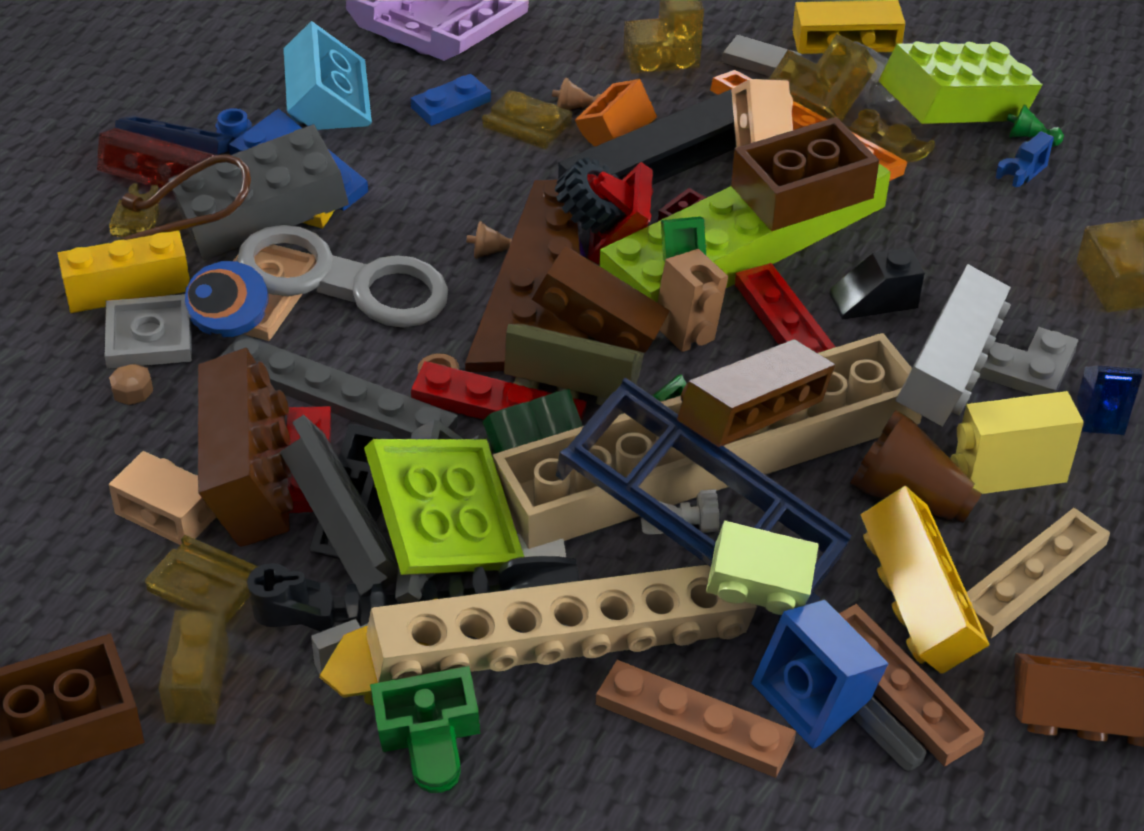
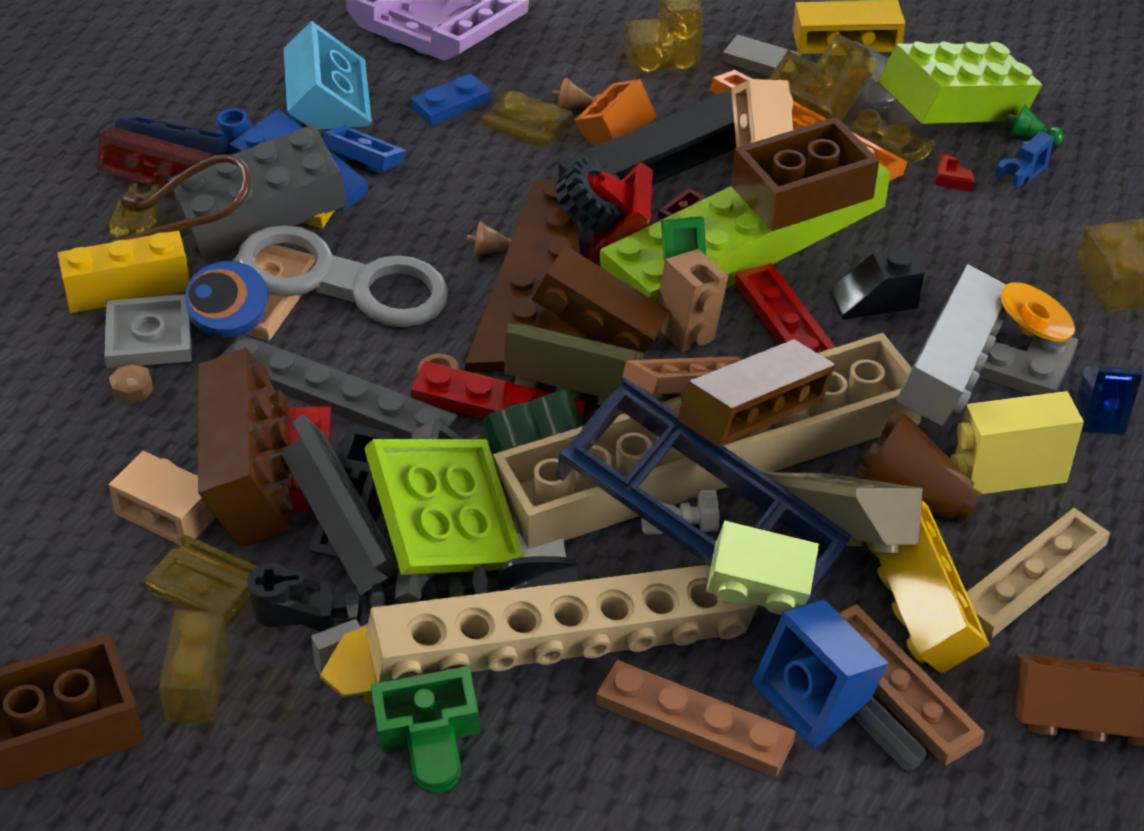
none -> blue plate [323,126,406,172]
none -> nougat plate [622,356,743,398]
none -> dark tan slope [762,472,923,553]
none -> red tile [935,154,975,192]
none -> light orange dish [1000,282,1075,342]

